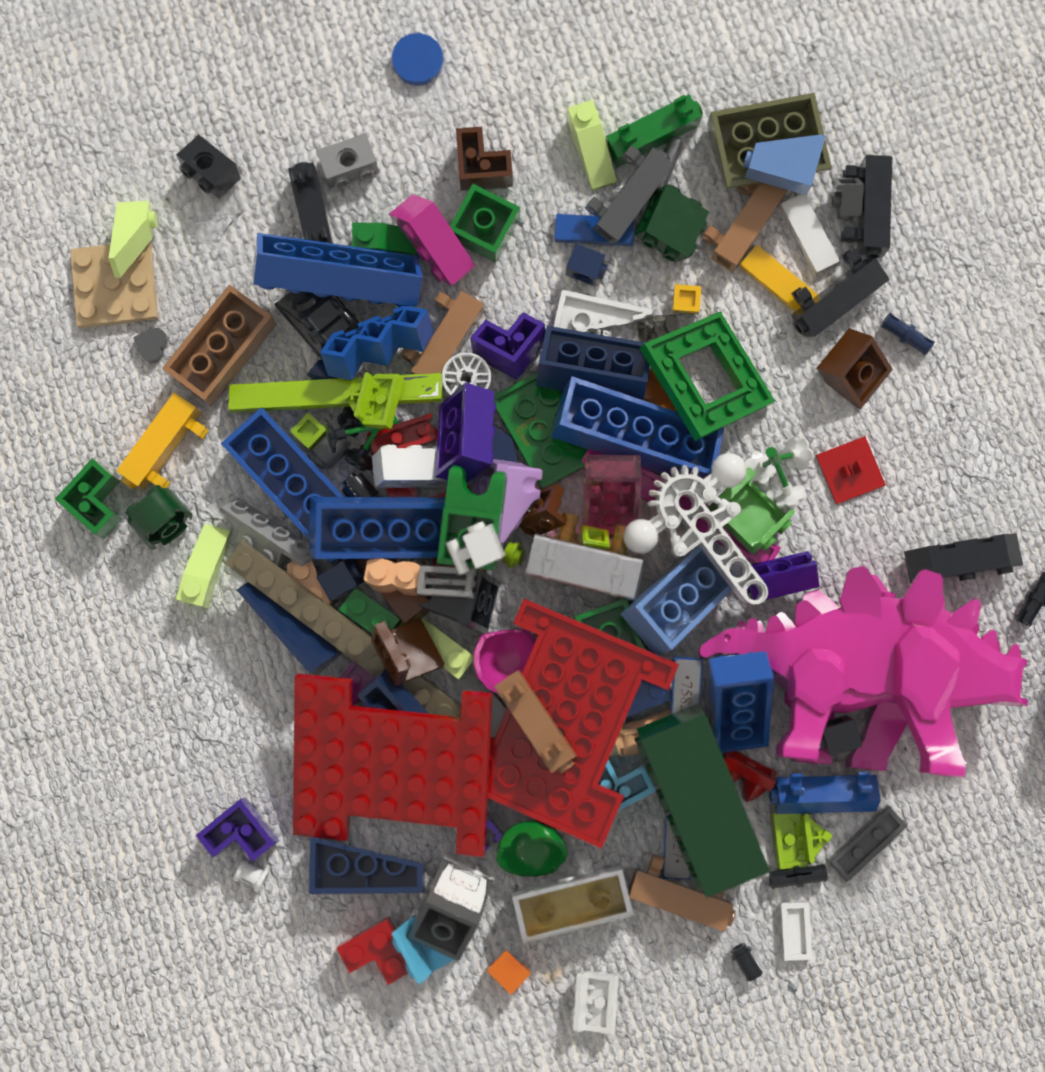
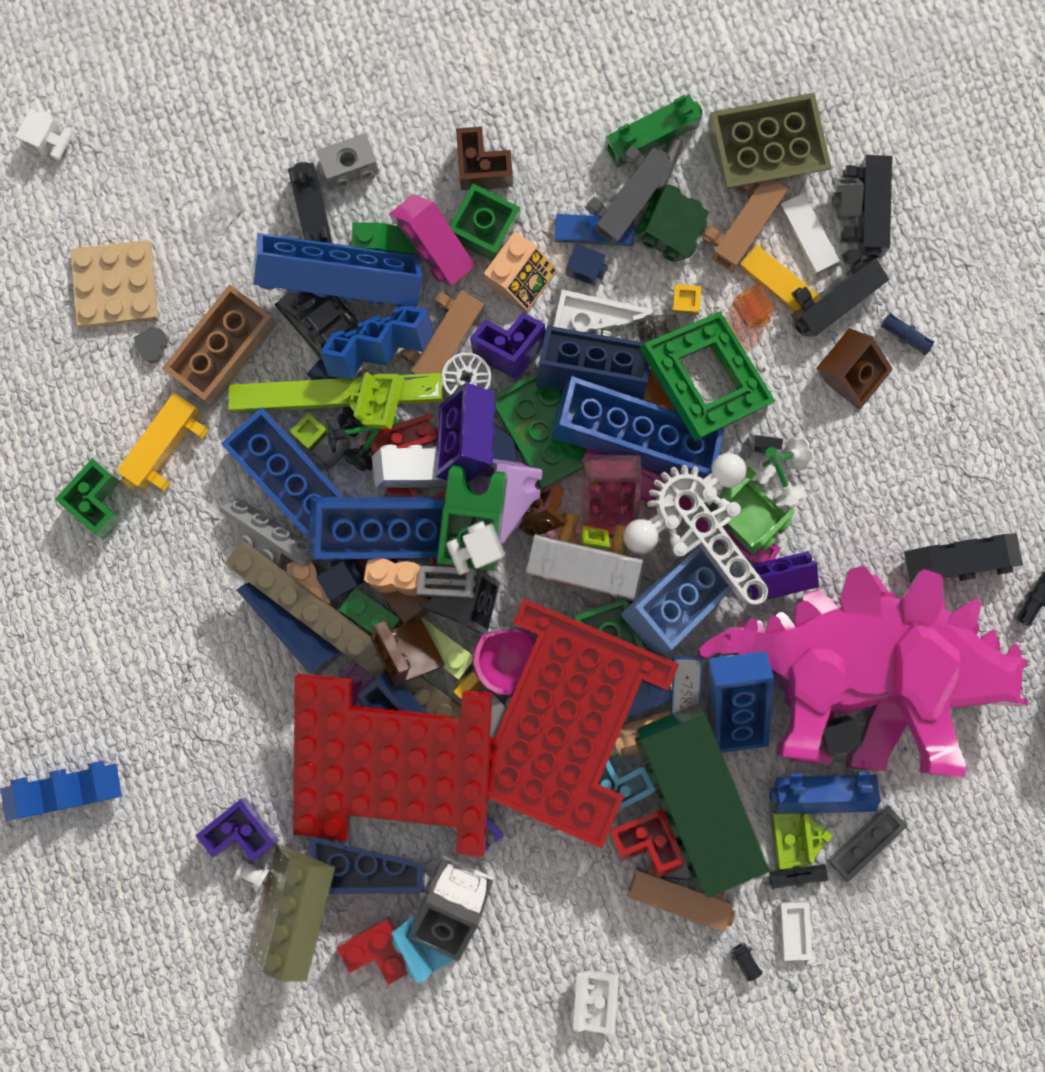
yellowish green slope [109,201,158,278] -> none
dark green brick [125,485,192,549] -> none
black brick [176,134,241,199] -> none
yellowish green slope [176,524,231,609] -> none
black brick [342,472,379,497] -> none
blue tile [392,33,444,86] -> none
orange panel [487,950,531,995] -> none
medium nougat brick [494,670,577,774] -> none
green cylinder [496,820,569,877] -> none
lime plate [502,542,525,569] -> none
clear yellow piece [512,865,634,944] -> none
yellowish green slope [567,100,617,191] -> none
red tile [722,751,777,802] -> none
medium blue slope [743,134,826,195] -> none
red piece [815,436,886,505] -> none
none -> blue brick [0,761,122,822]
none -> white brick [15,109,74,160]
none -> olive slope [249,844,335,982]
none -> yellow plate [453,671,484,699]
none -> light nougat slope [484,231,558,312]
none -> red brick [609,809,685,879]
none -> clear orange brick [732,283,775,330]
none -> black plate [747,434,783,453]

